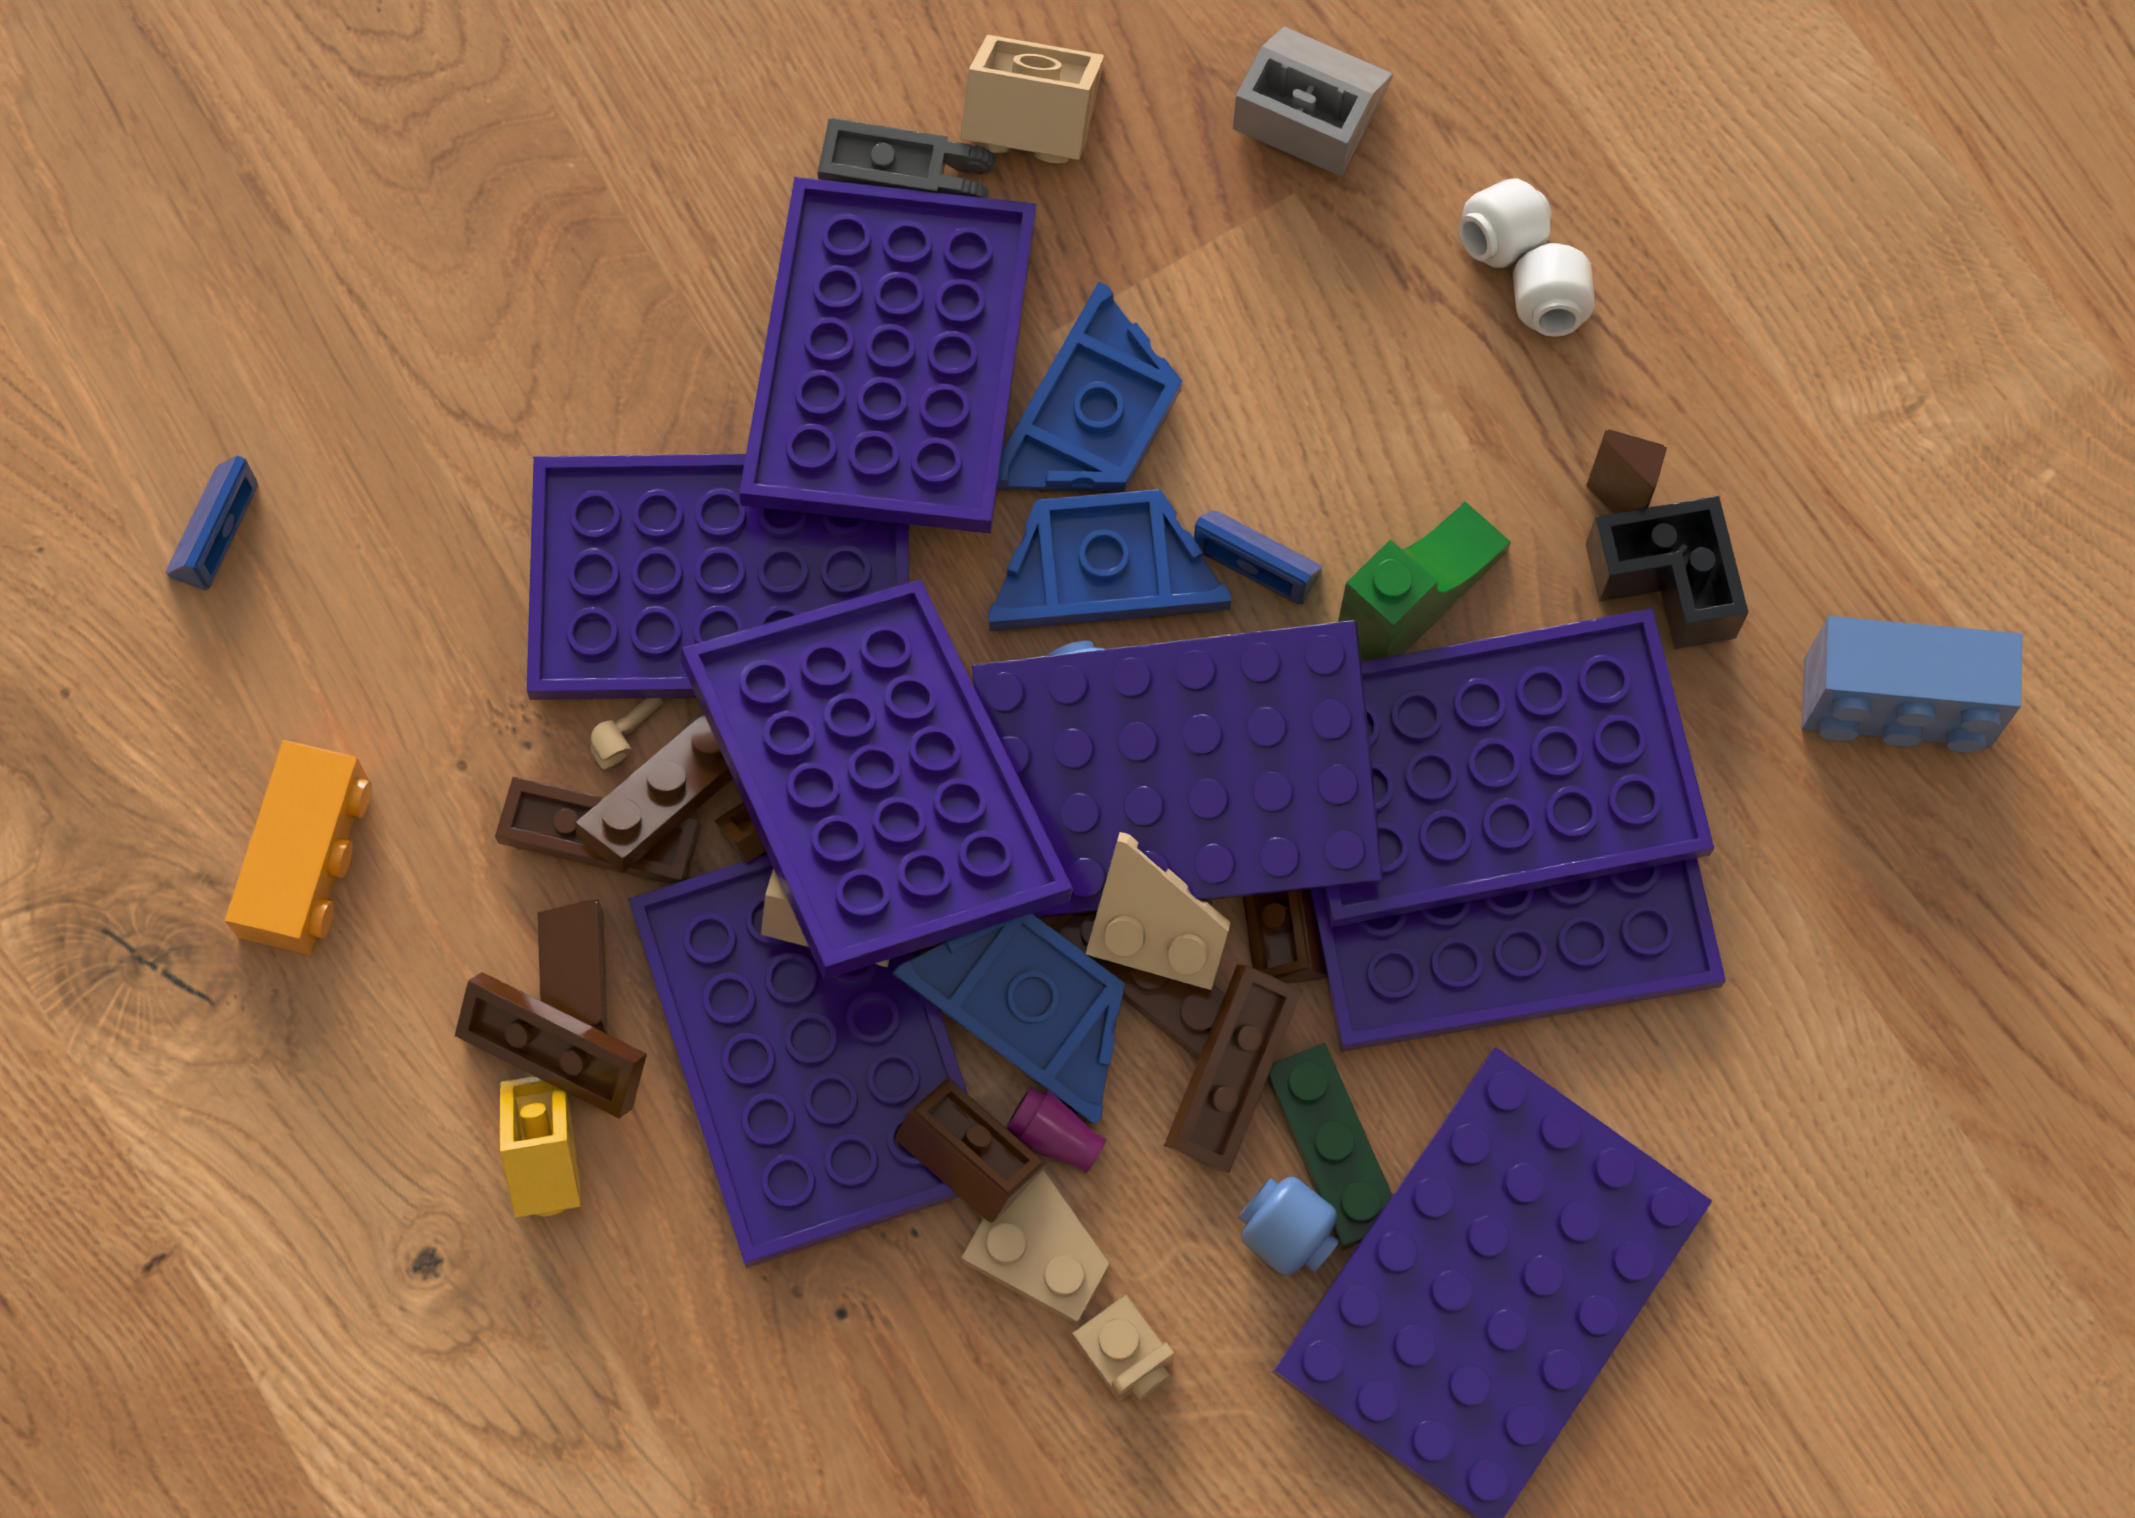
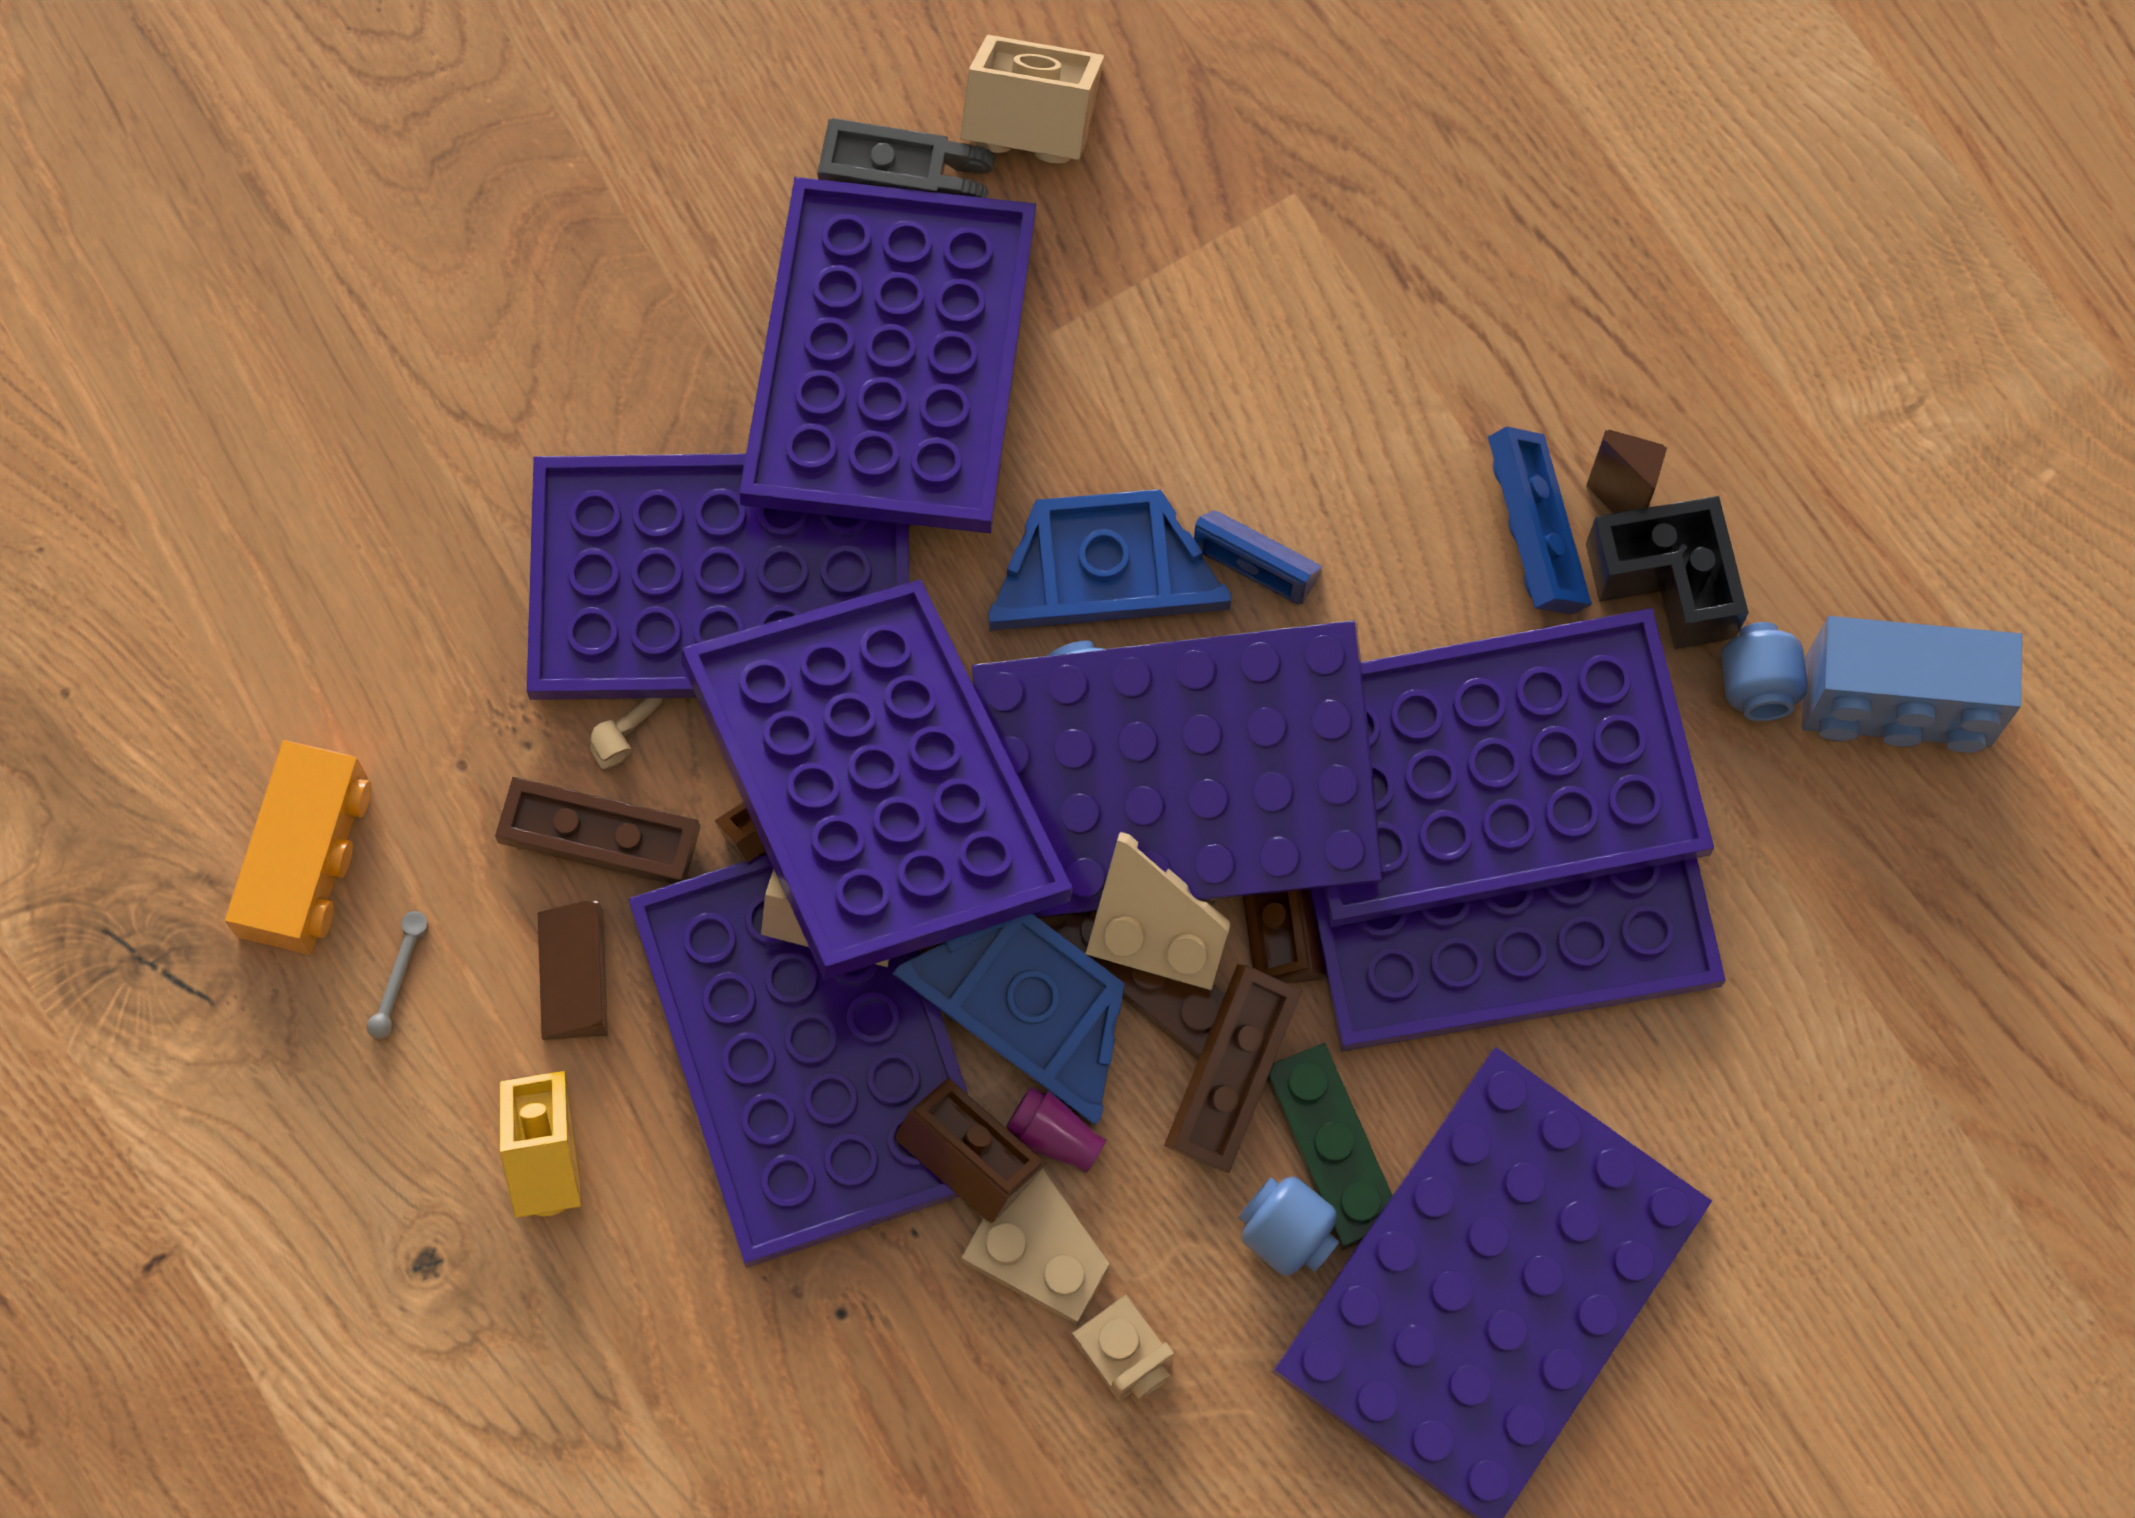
blue slope [166,456,259,591] -> none
reddish brown plate [455,972,647,1118] -> none
reddish brown plate [575,713,733,873] -> none
blue wing [997,282,1182,492] -> none
light grey slope [1233,27,1393,177] -> none
green arch [1338,501,1511,662] -> none
white head [1459,178,1551,268] -> none
white head [1513,243,1596,337] -> none
none -> light grey hinge [367,911,429,1039]
none -> blue plate [1488,426,1592,614]
none -> medium blue head [1721,622,1808,721]

